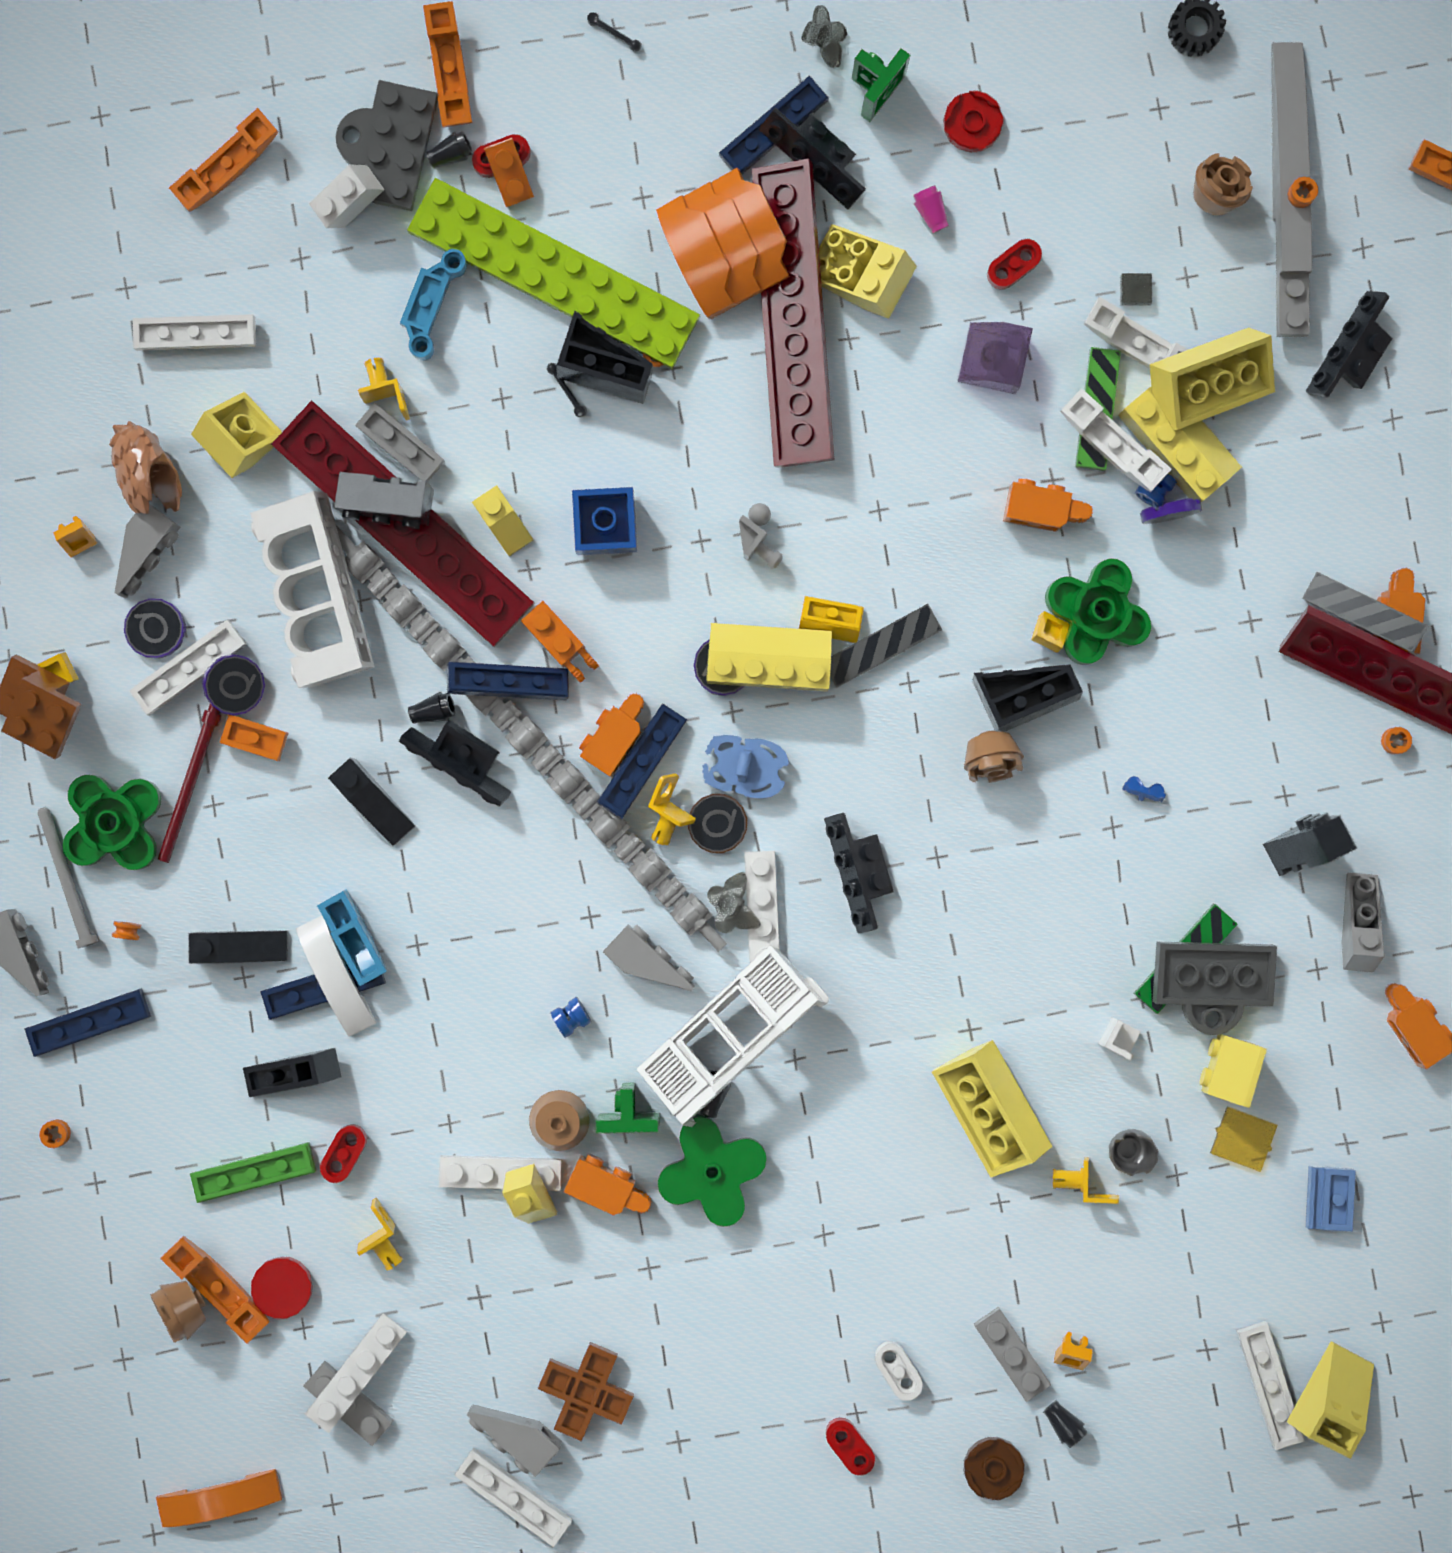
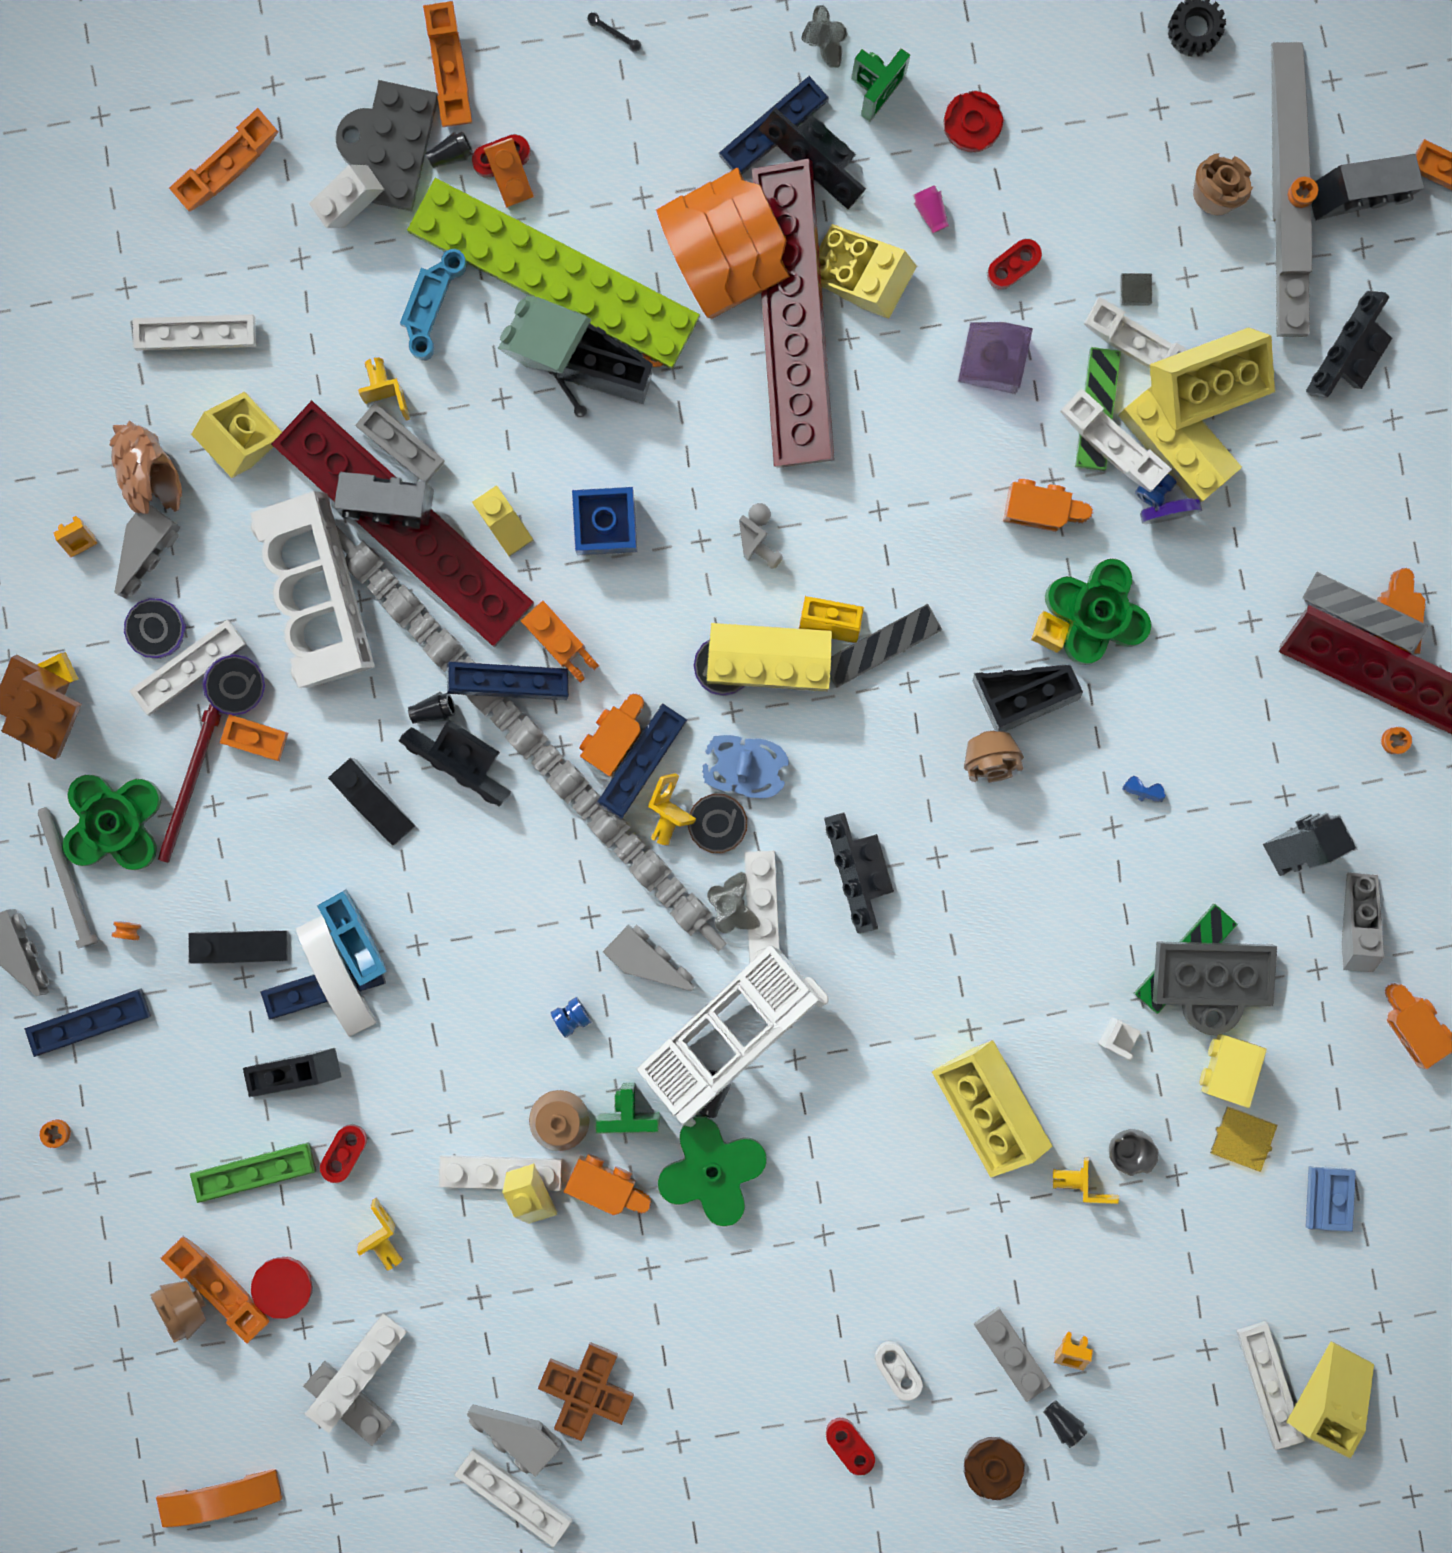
none -> sand green slope [498,296,592,373]
none -> wedge [1311,154,1424,221]

